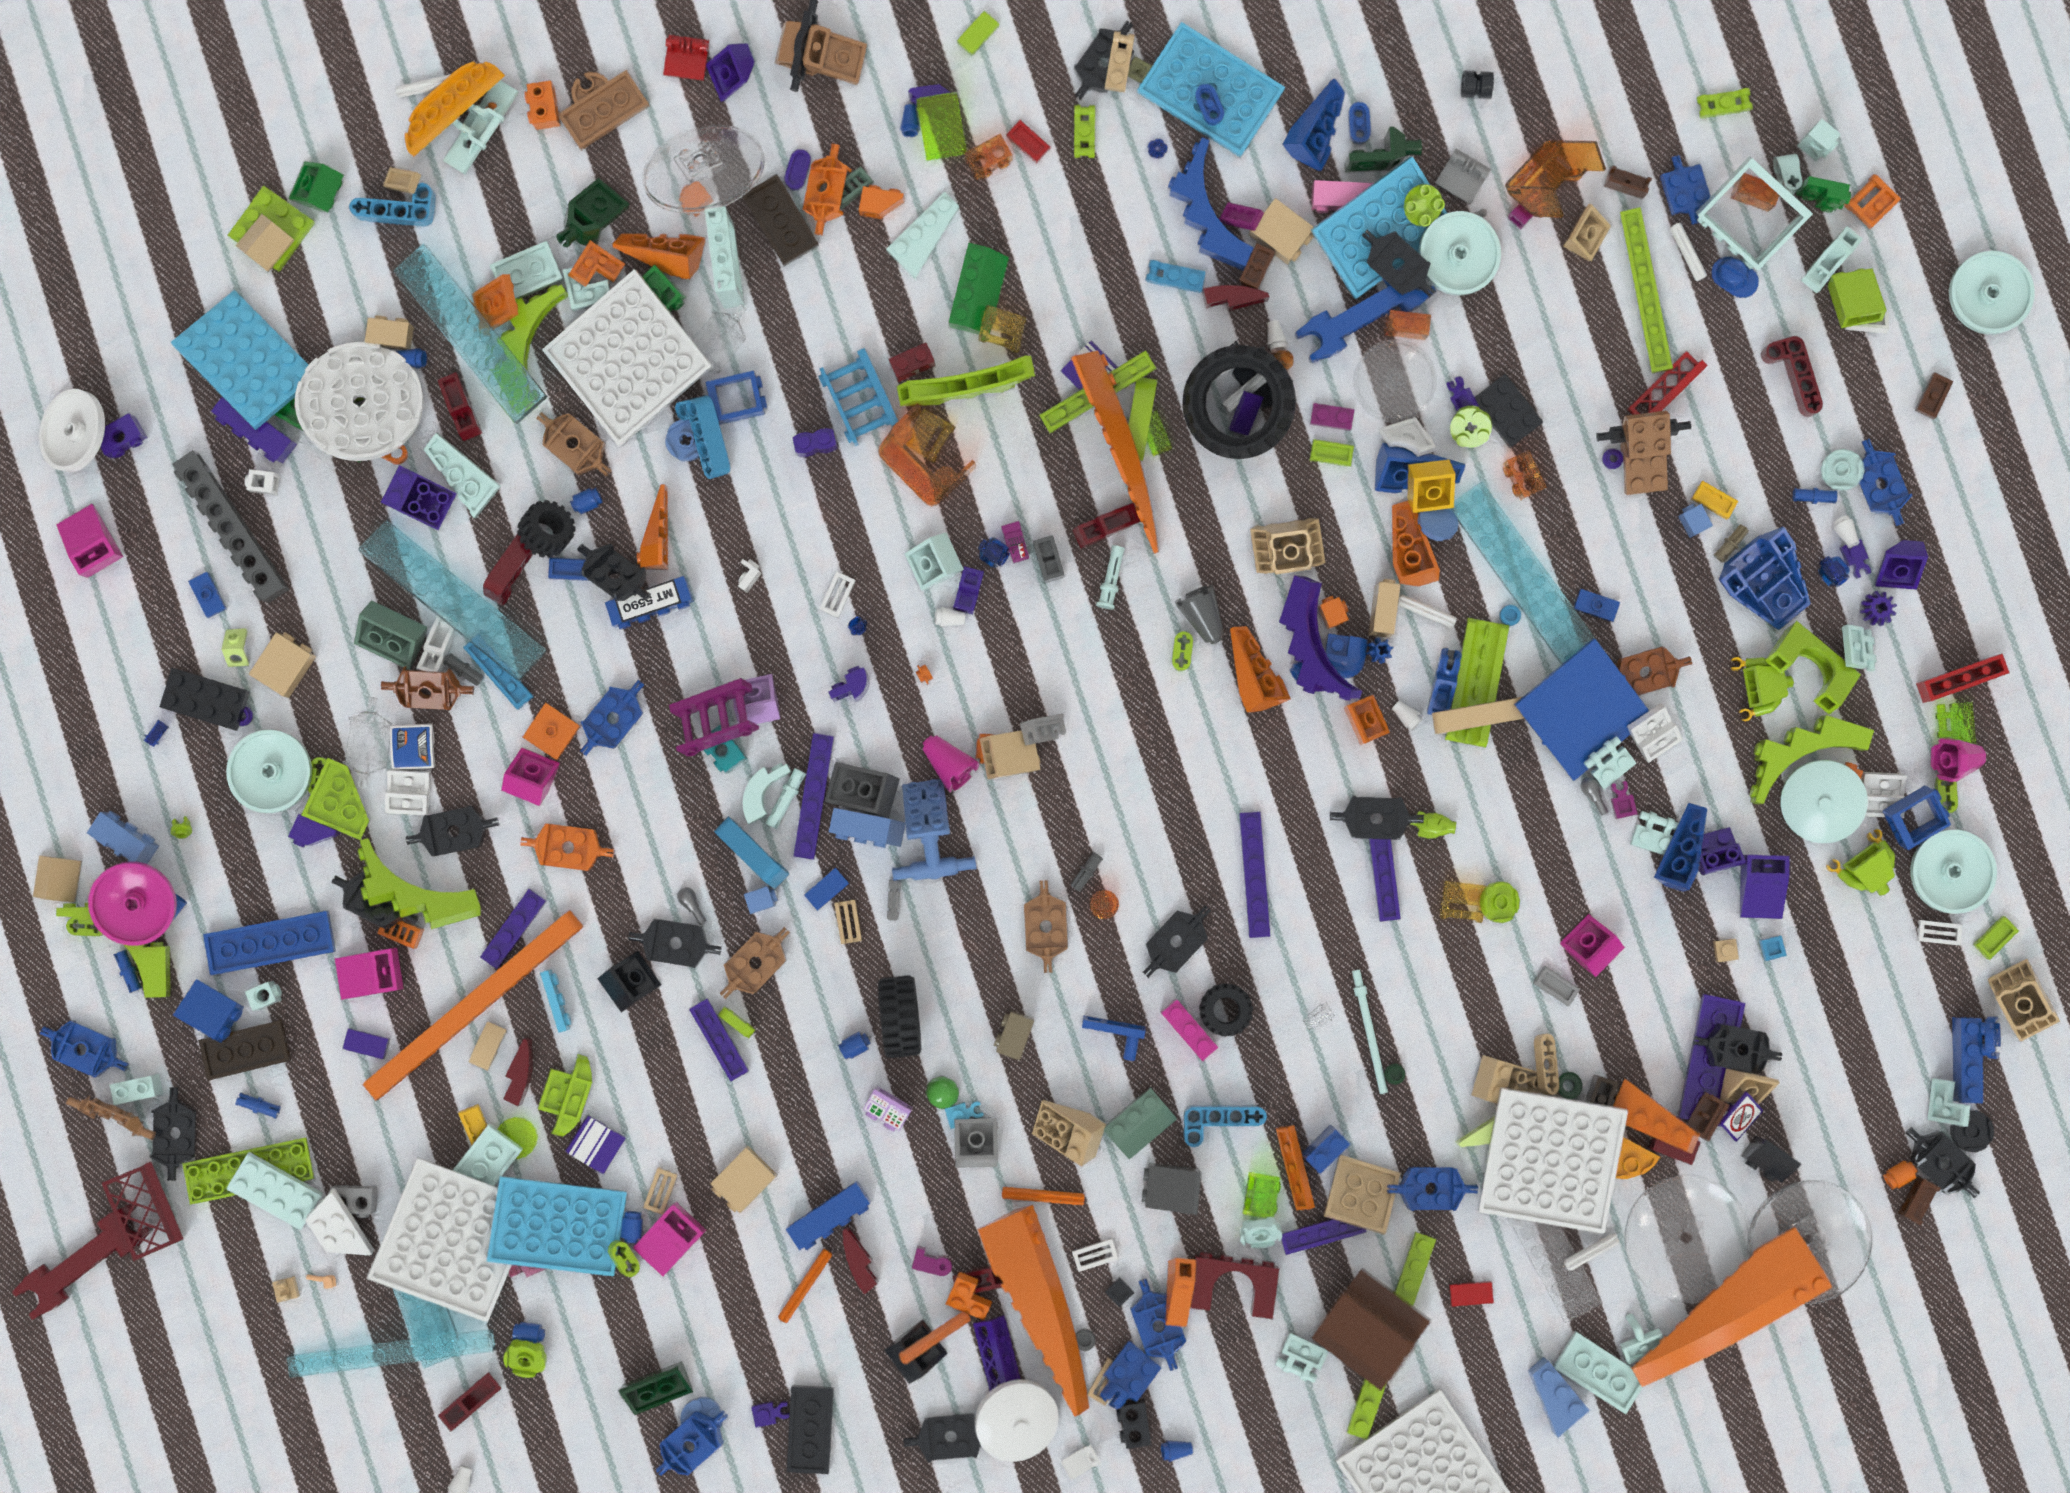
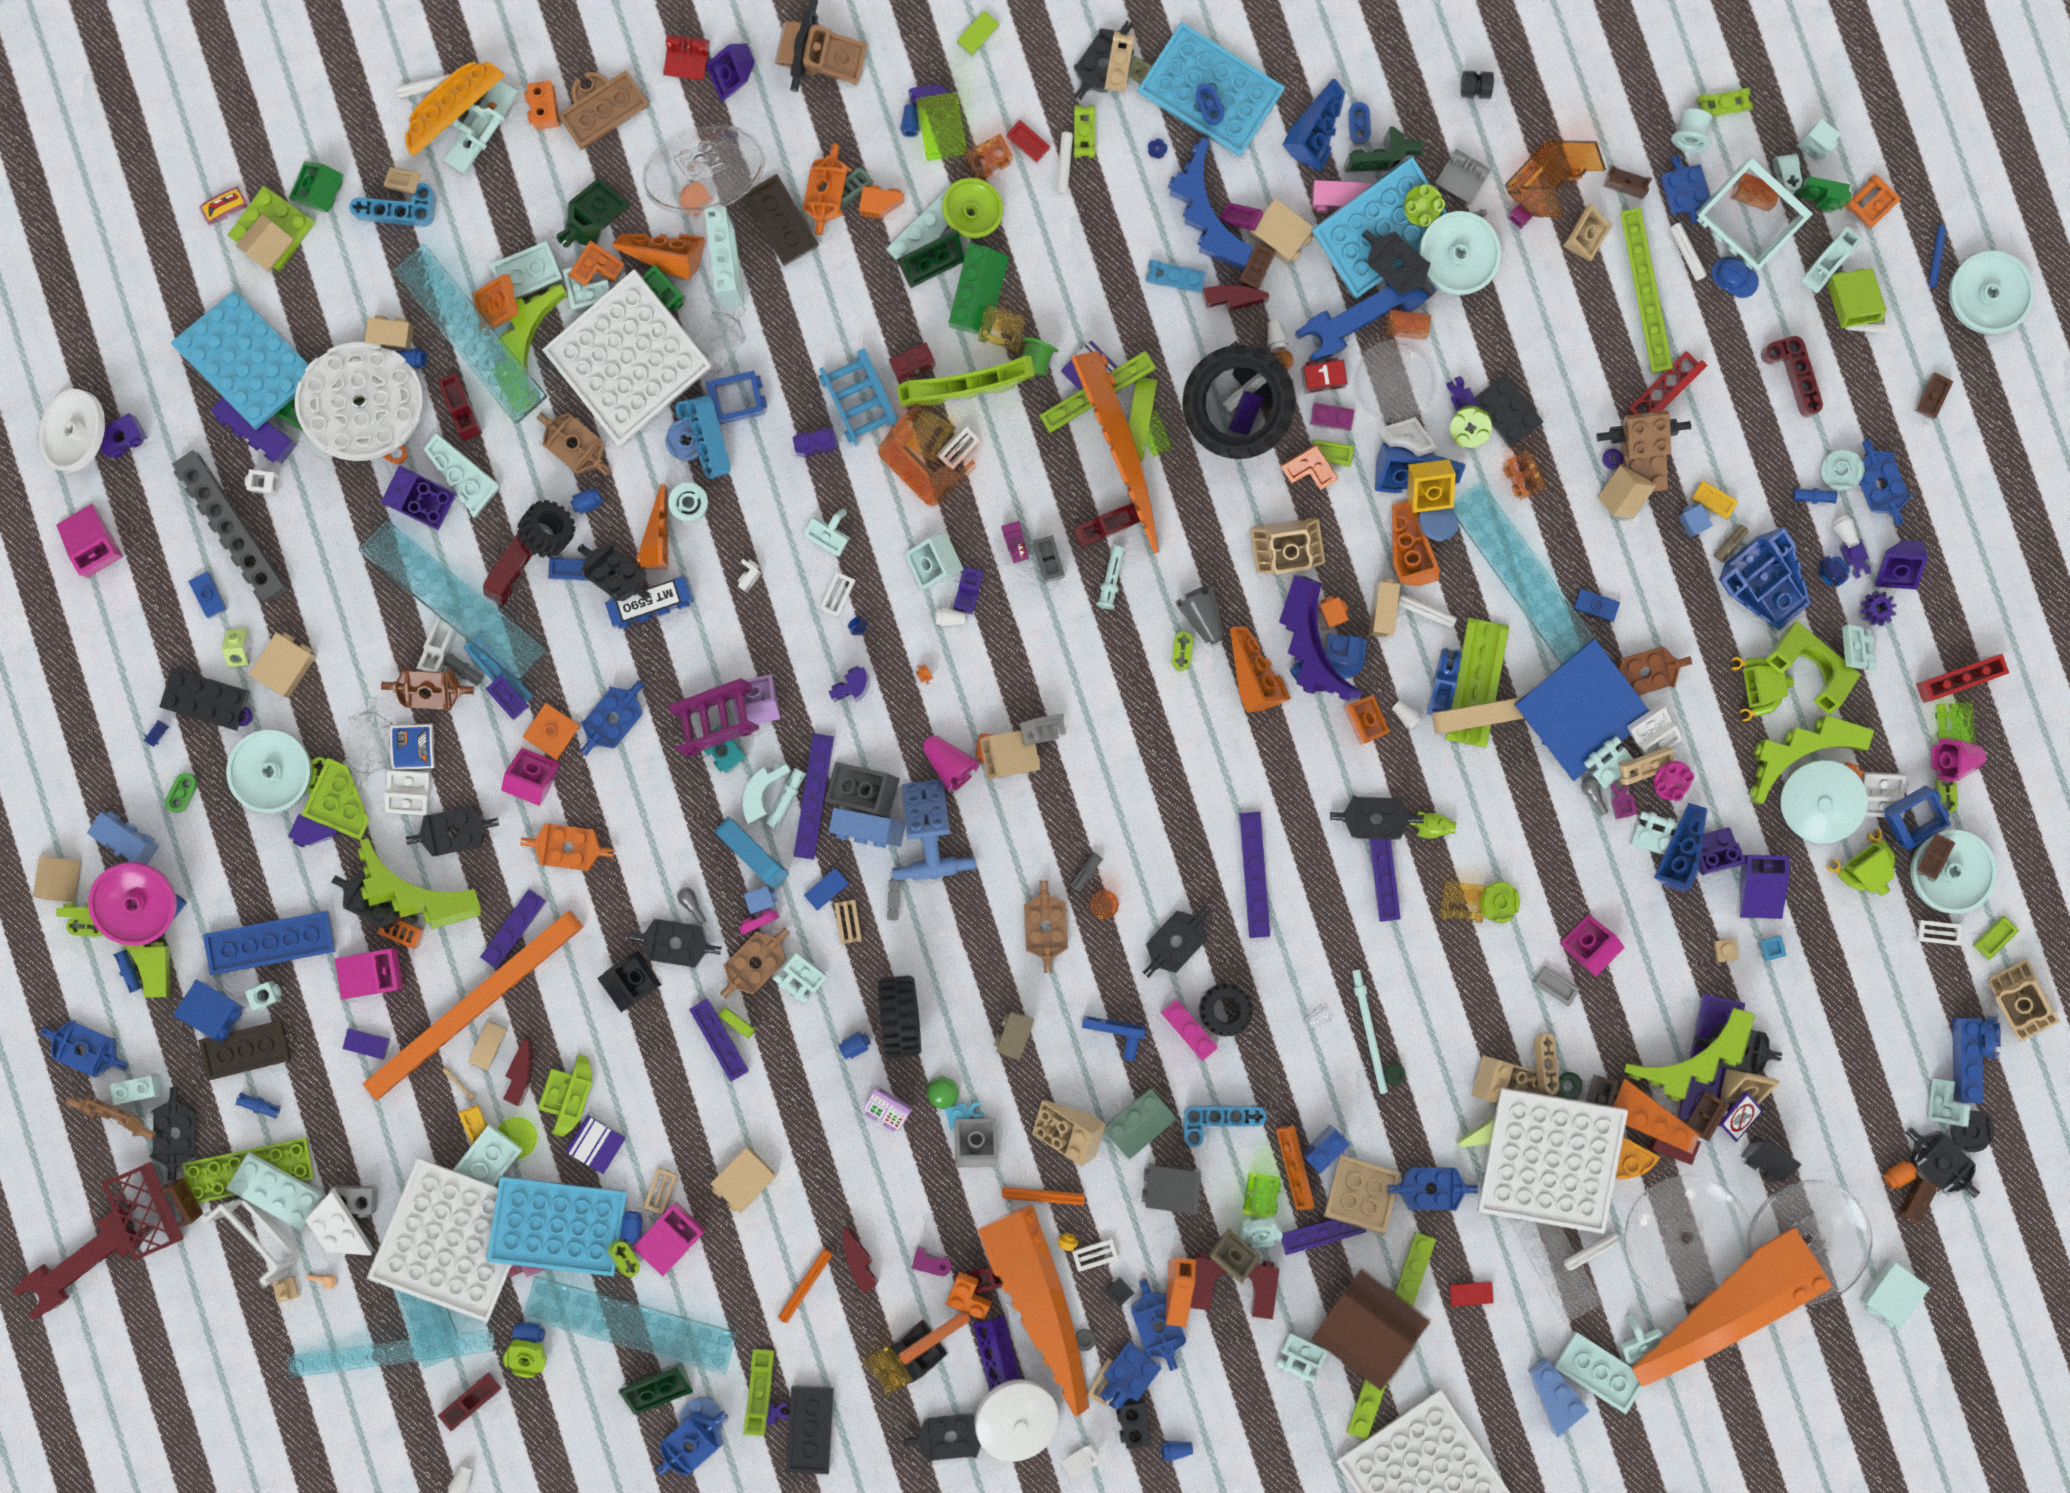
lime plate [170,816,192,839] -> none
sand green slope [354,600,427,670] -> none
medium azure plate [540,970,572,1033] -> none
dark purple tile [784,149,811,191] -> none
blue brick [785,1180,871,1251] -> none
clear blue head [978,537,1010,568] -> none
blue gear [1366,638,1393,664] -> none
dark azure tile [1499,605,1521,626] -> none
none -> reddish brown hinge [159,1177,204,1227]
none -> bright green plate [165,773,198,813]
none -> slope [199,186,247,225]
none -> white piece [200,1197,303,1287]
none -> tan hinge [442,1067,475,1101]
none -> dark purple plate [486,675,530,720]
none -> clear light blue plate [523,1276,738,1375]
none -> light aqua piece [668,482,708,522]
none -> dark pink plate [739,908,780,935]
none -> lime slope [743,1349,774,1437]
none -> light aqua plate [772,951,827,1003]
none -> light aqua plate [804,509,850,557]
none -> clear yellow plate [862,1345,913,1396]
none -> dark green slope [896,230,964,288]
none -> white tile [936,425,980,470]
none -> lime dish [942,178,1003,238]
none -> bright green piece [1021,337,1059,376]
none -> white axle [1056,132,1073,193]
none -> yellow plate [1057,1233,1078,1251]
none -> dark tan slope [1208,1229,1261,1285]
none -> plate [1281,443,1338,490]
none -> red brick [1301,357,1348,394]
none -> tan slope [1598,464,1656,519]
none -> tan plate [1619,747,1674,785]
none -> lime arch [1624,1008,1756,1102]
none -> dark pink dish [1654,761,1694,801]
none -> light aqua piece [1671,109,1712,153]
none -> light aqua brick [1860,1260,1930,1329]
none -> reddish brown hinge [1916,833,1956,882]
none -> blue bar [1928,225,1946,288]

